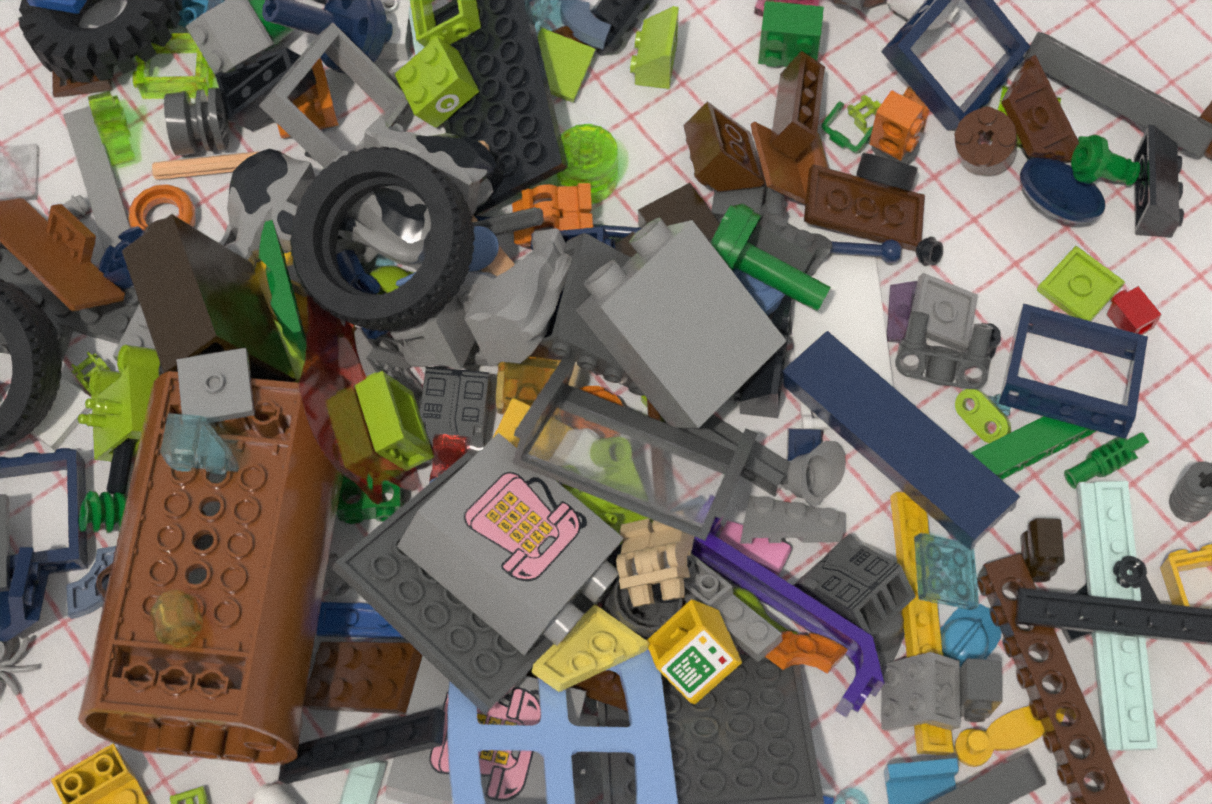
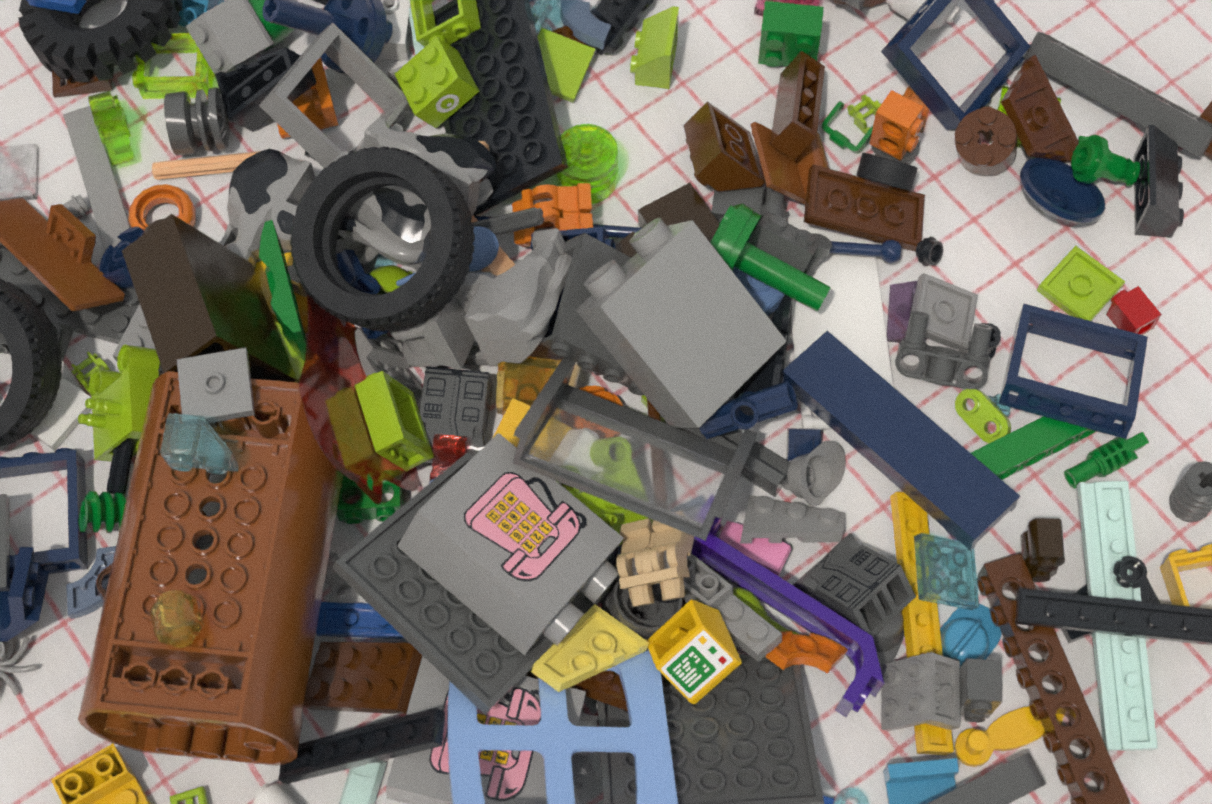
none -> dark blue piece [699,381,798,439]

